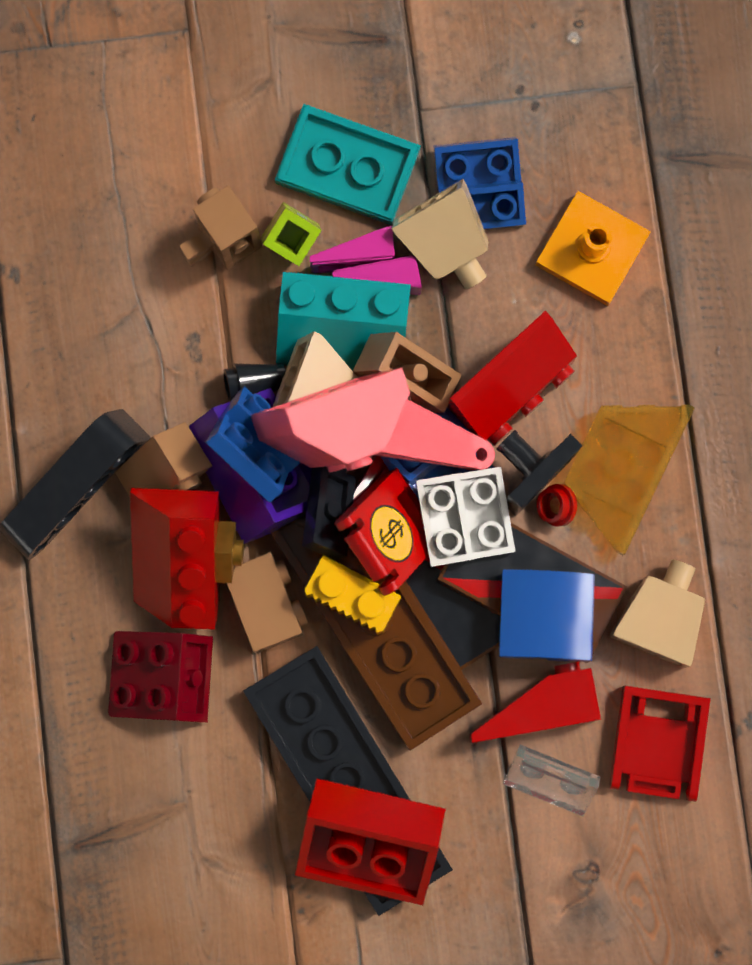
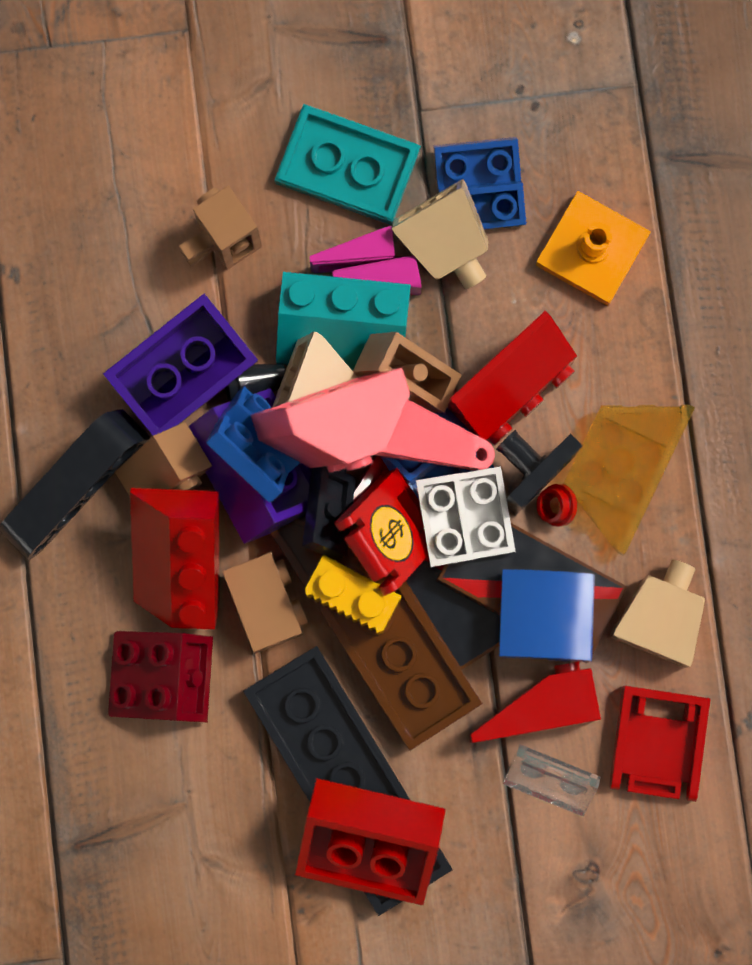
pearl gold plate [215,521,244,583] -> none
lime brick [261,202,322,266] -> none
none -> dark purple slope [103,293,258,436]

